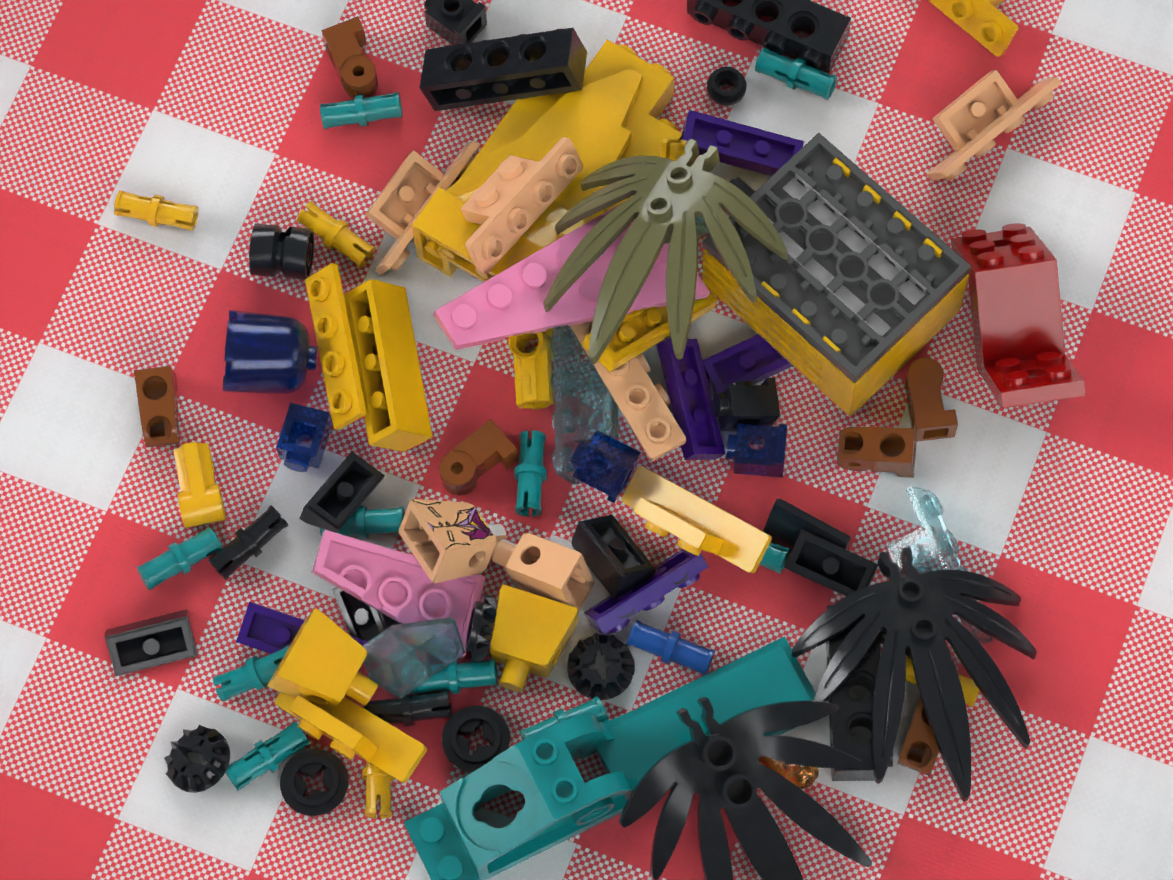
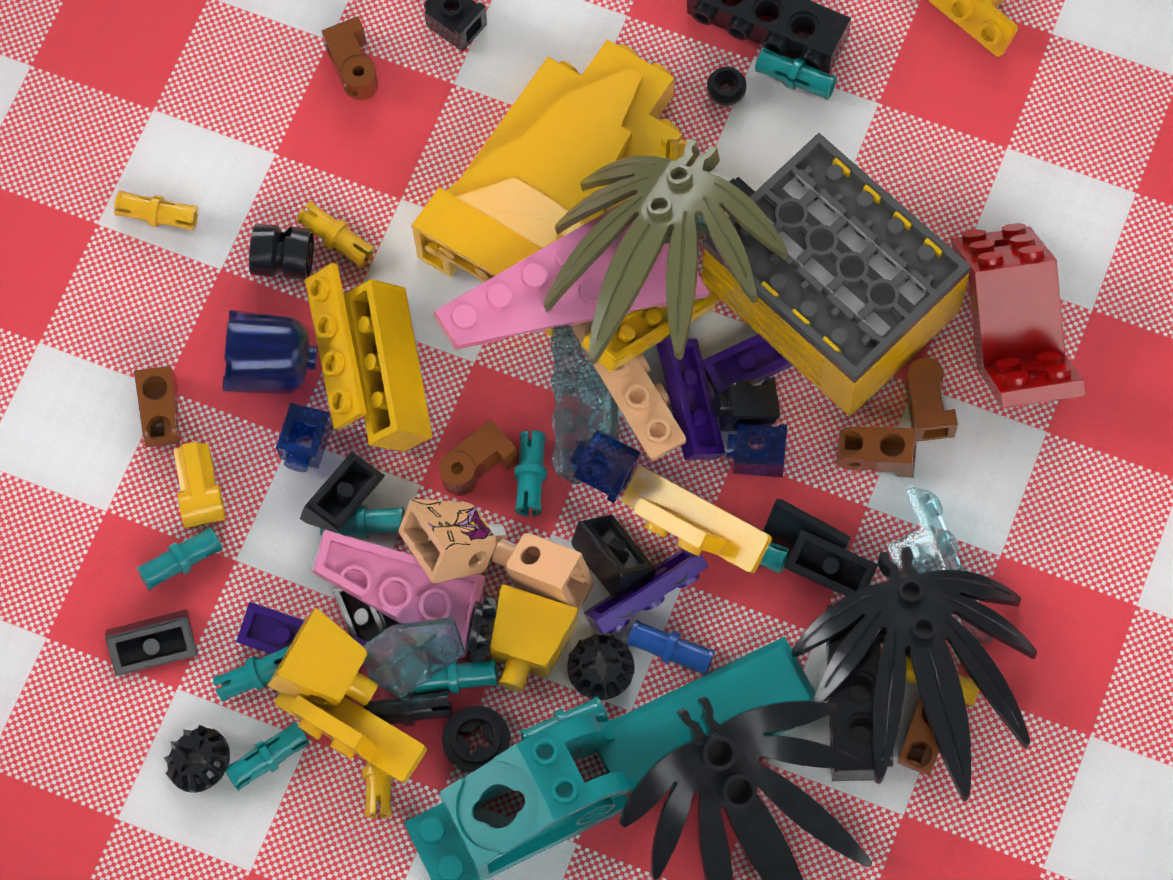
black pin [208,505,288,580] -> none
black gear [280,749,349,818] -> none
teal pin [320,92,403,129] -> none
light nougat bracket [365,140,479,275] -> none
black brick [419,27,587,111] -> none
light nougat bracket [461,137,583,274] -> none
yellow piece [508,332,555,410] -> none
dark purple plate [681,110,804,176] -> none
clear orange arm [759,756,819,789] -> none
light nougat bracket [927,70,1061,181] -> none

